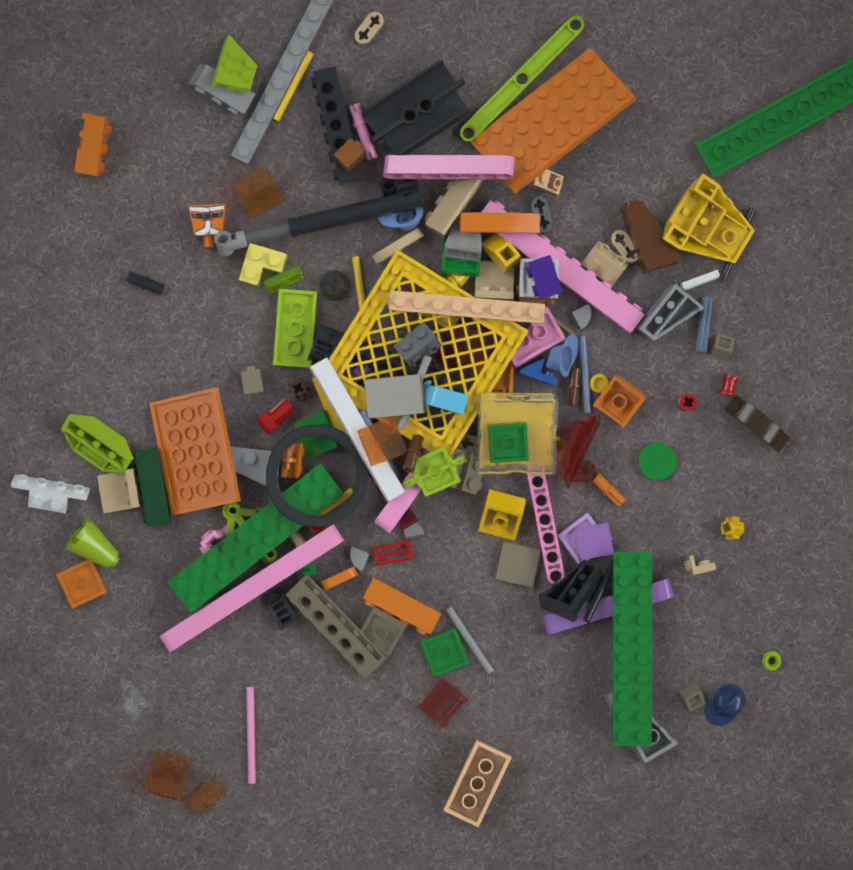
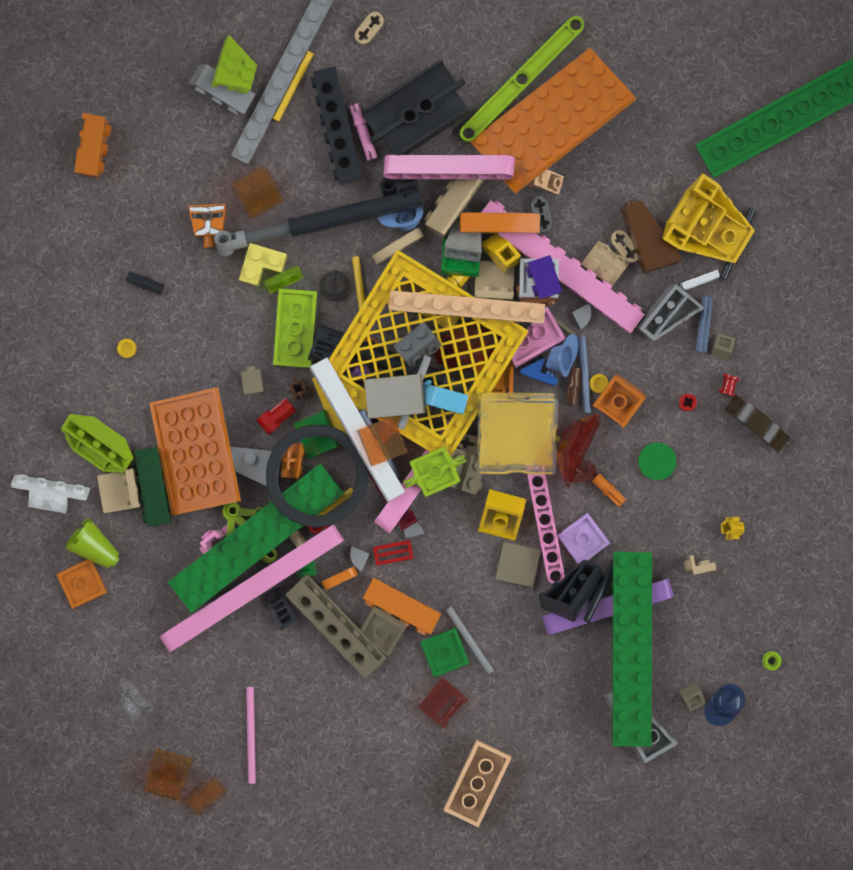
dark orange brick [334,138,365,173] -> none
reddish brown axle [403,434,424,473] -> none
green tile [488,422,529,463] -> none
medium lavender piece [575,523,614,560] -> none
none -> yellow tile [117,339,137,358]

